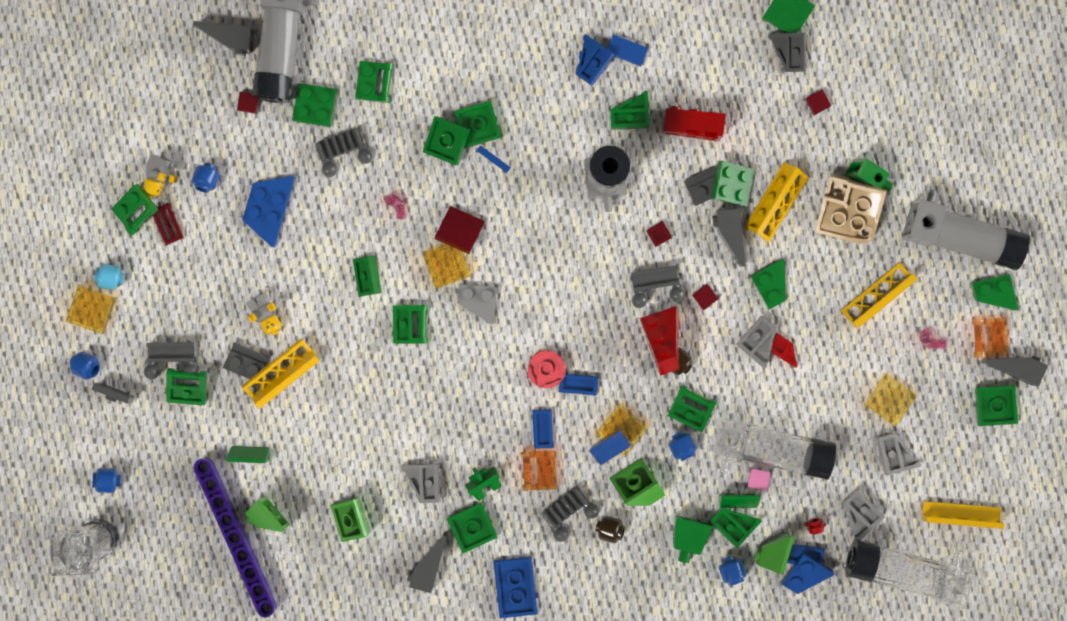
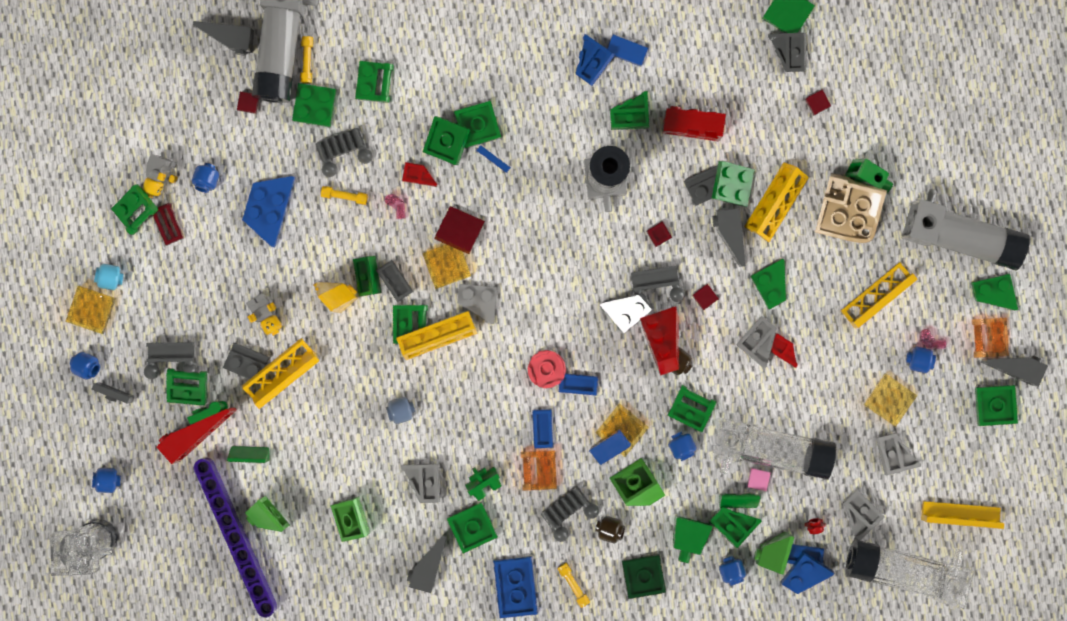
none -> red slope [156,407,237,464]
none -> green plate [187,401,228,425]
none -> yellow bar [300,36,313,84]
none -> yellow wedge [313,282,358,313]
none -> yellow bar [321,186,368,205]
none -> dark grey plate [376,260,414,302]
none -> sand blue head [386,397,415,424]
none -> yellow fence [396,311,478,360]
none -> red tile [402,162,437,187]
none -> yellow bar [557,562,590,608]
none -> wing [600,294,653,333]
none -> dark green tile [622,554,666,599]
none -> blue head [906,346,936,373]

